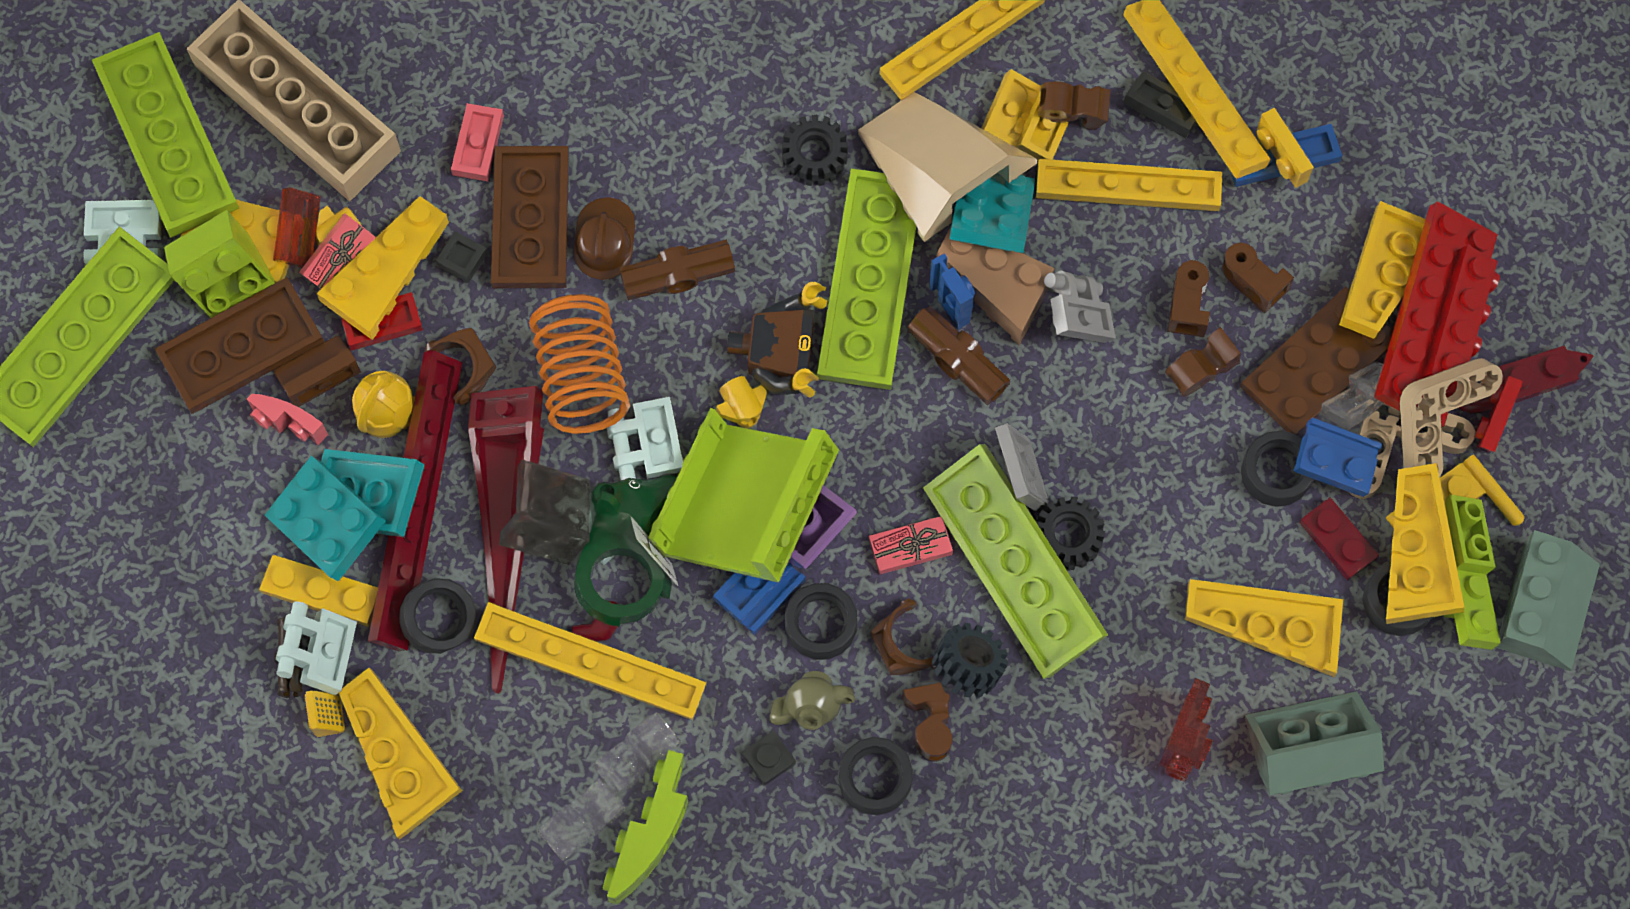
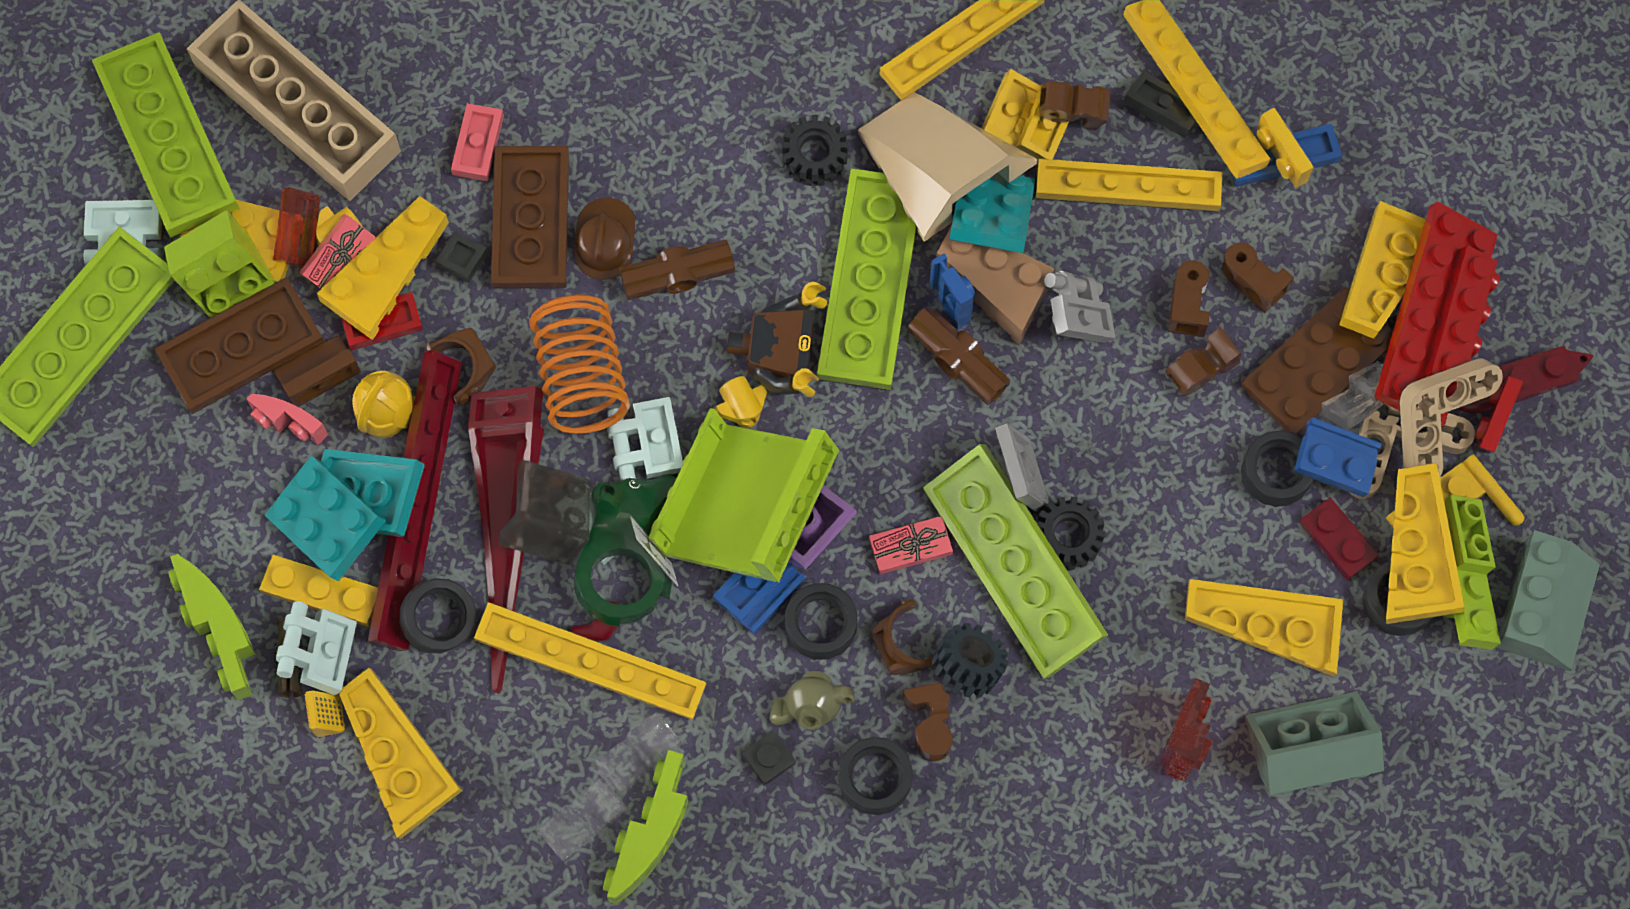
none -> lime slope [168,554,256,700]

